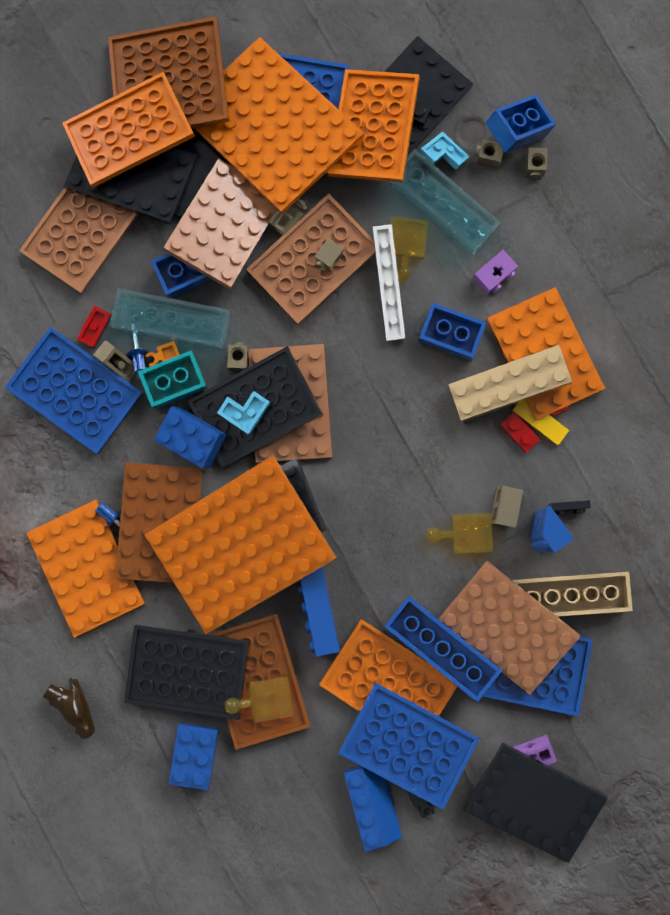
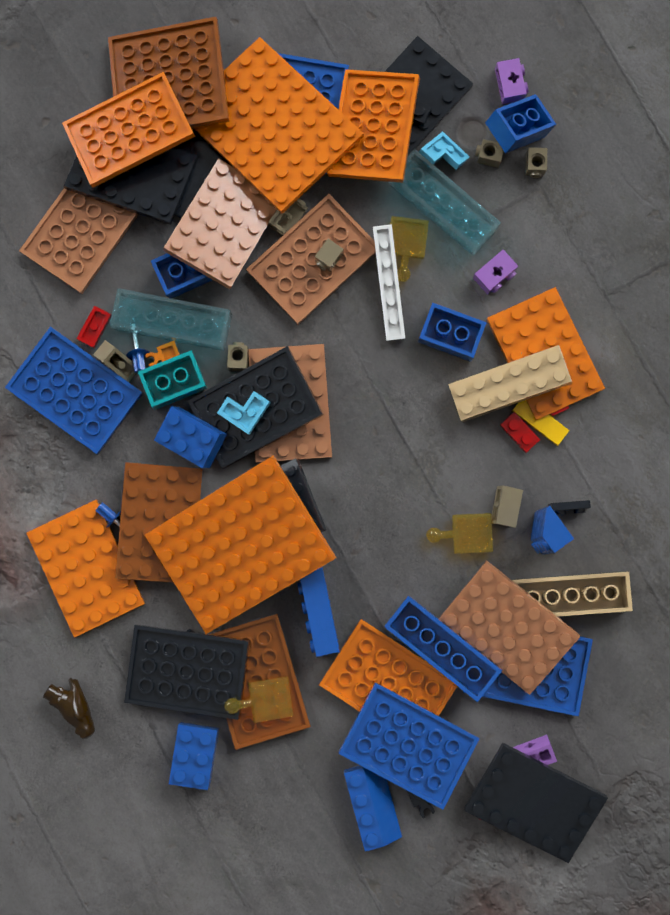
none -> medium lavender brick [495,58,528,105]

